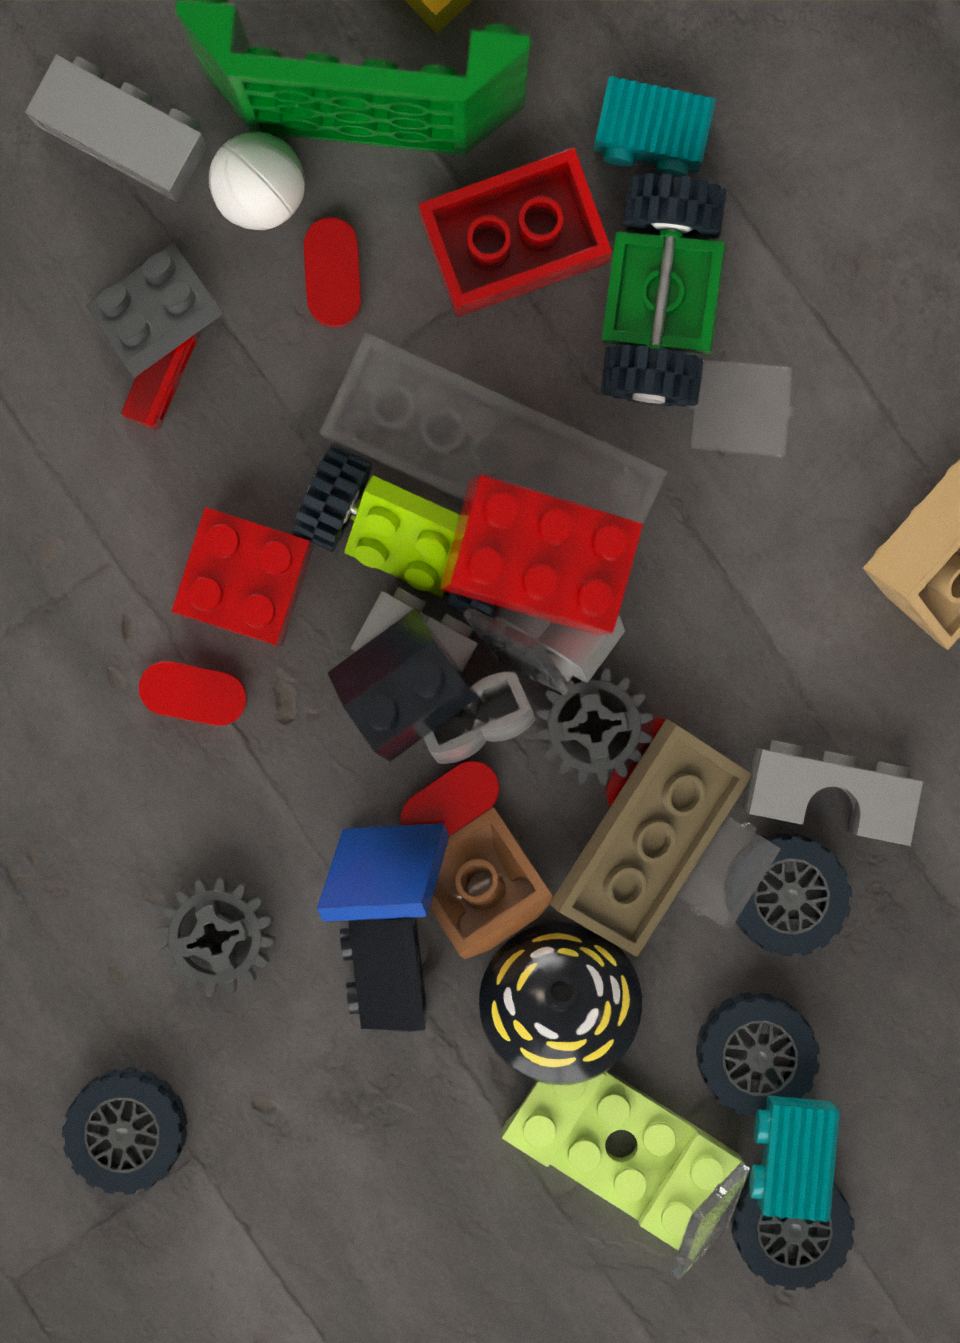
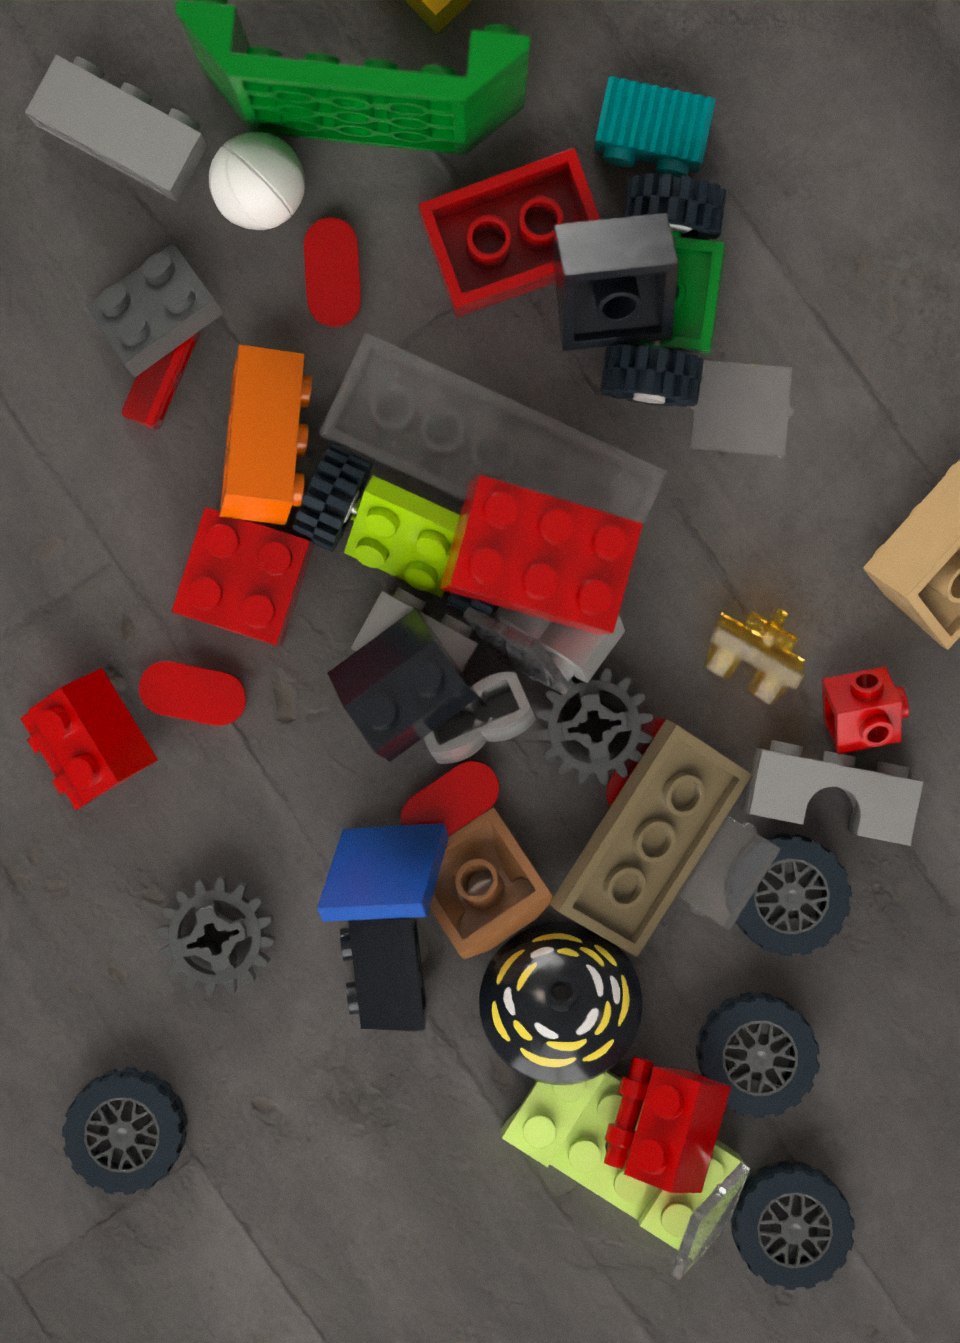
teal brick [749,1095,840,1222] -> none
none -> red brick [20,668,158,811]
none -> orange brick [219,344,312,525]
none -> black slope [554,213,678,351]
none -> red brick [604,1056,731,1193]
none -> clear yellow hips [704,608,806,705]
none -> red brick [822,666,909,754]

